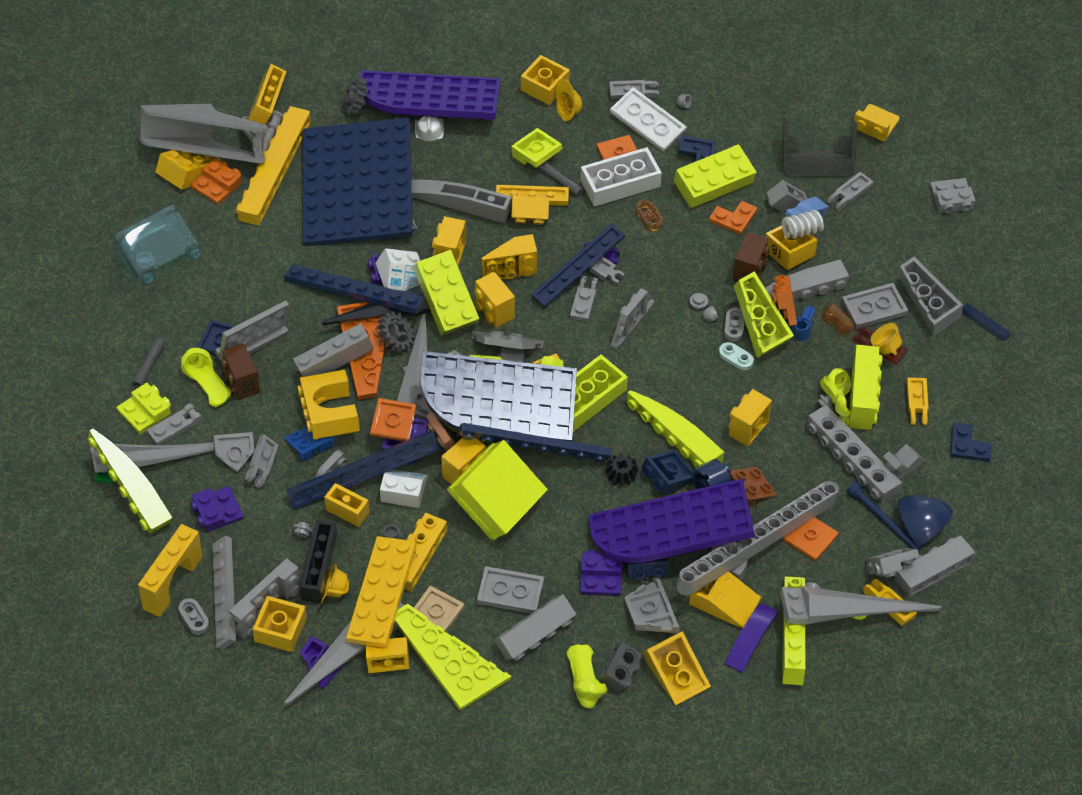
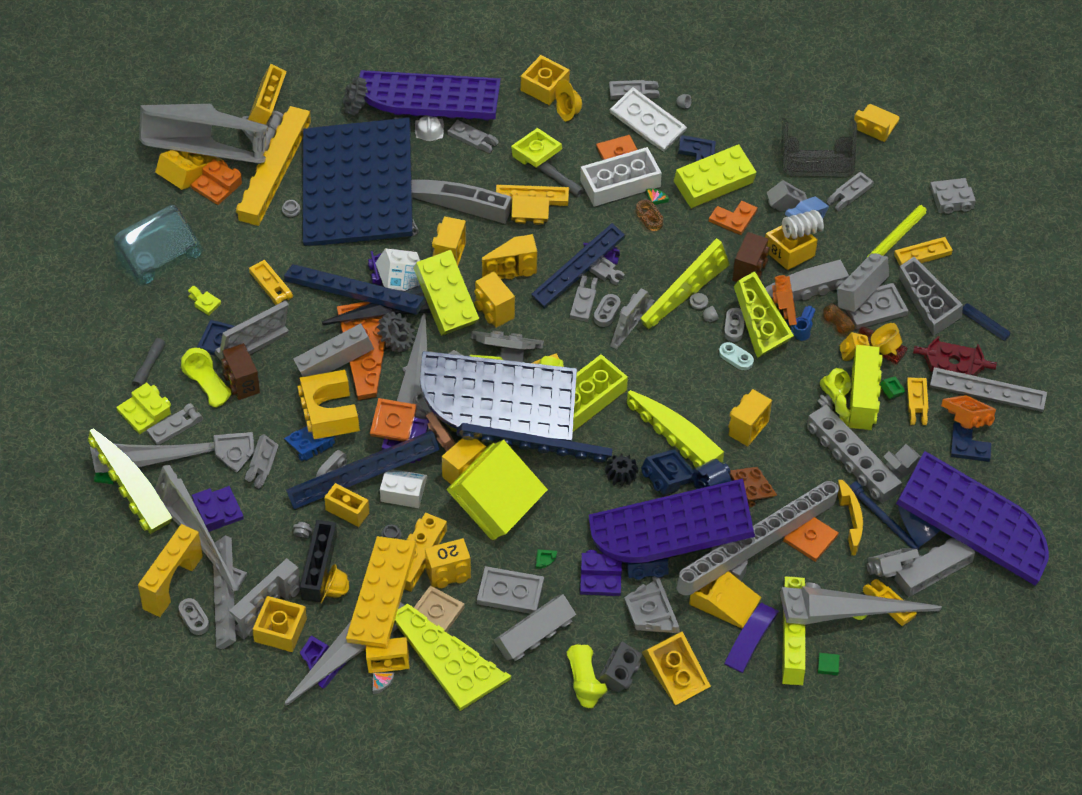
none -> light grey plate [154,465,238,591]
none -> neon yellow plate [188,286,221,316]
none -> light grey tile [233,567,247,590]
none -> yellow plate [249,260,293,305]
none -> light grey plate [282,200,300,217]
none -> tile [373,673,394,694]
none -> yellow brick [425,538,471,588]
none -> light grey hinge [448,120,498,153]
none -> green tile [536,549,557,569]
none -> light grey plate [594,294,620,327]
none -> neon yellow wing [640,238,730,329]
none -> tile [646,189,669,206]
none -> green tile [818,653,840,676]
none -> light grey brick [837,253,889,311]
none -> yellow slope [838,480,863,555]
none -> yellow bracket [839,332,870,361]
none -> neon yellow axle [867,205,927,257]
none -> green plate [879,376,906,399]
none -> yellow plate [894,237,953,266]
none -> dark purple plate [896,451,1049,586]
none -> dark red plate [913,336,997,376]
none -> light grey plate [930,367,1047,412]
none -> orange plate [941,395,996,429]

